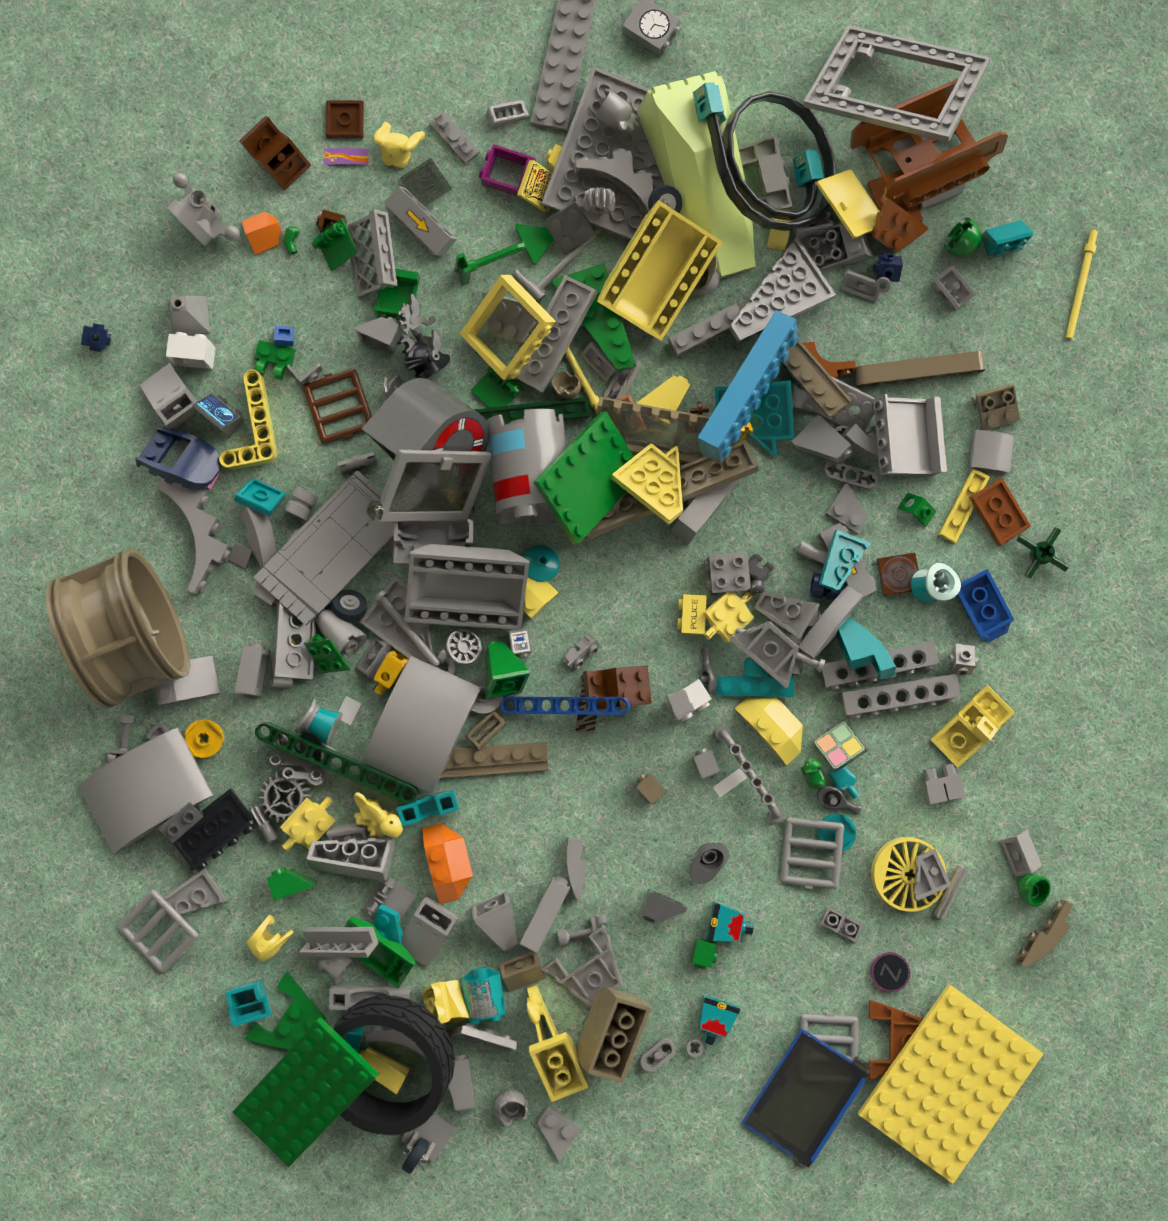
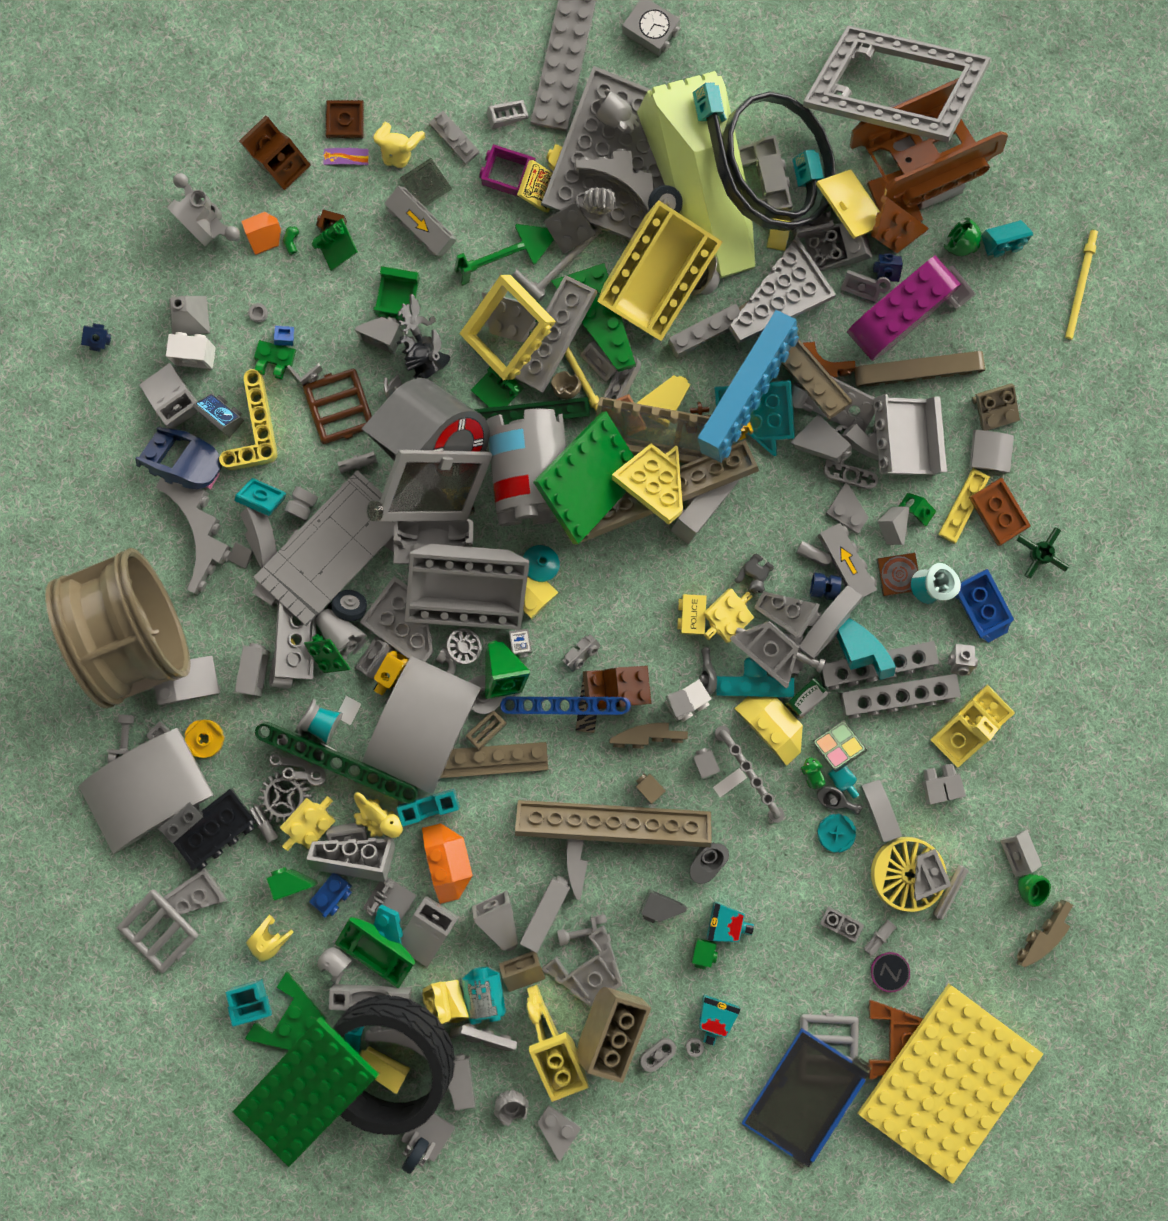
light grey fence [299,927,378,958] -> none
light grey fence [348,209,397,298] -> none
light grey bar [373,590,440,667] -> none
light grey bracket [704,552,751,595] -> none
light grey bar [780,817,844,889] -> none
teal wing [819,530,871,591] -> none
none -> light grey tile [248,303,268,323]
none -> blue bracket [309,873,352,918]
none -> dark tan plate [515,800,712,848]
none -> dark tan slope [609,723,688,749]
none -> piece [783,677,829,718]
none -> magenta brick [847,255,961,361]
none -> light grey slope [861,780,902,842]
none -> light grey axle [864,919,897,956]
none -> light grey slope [877,507,910,545]

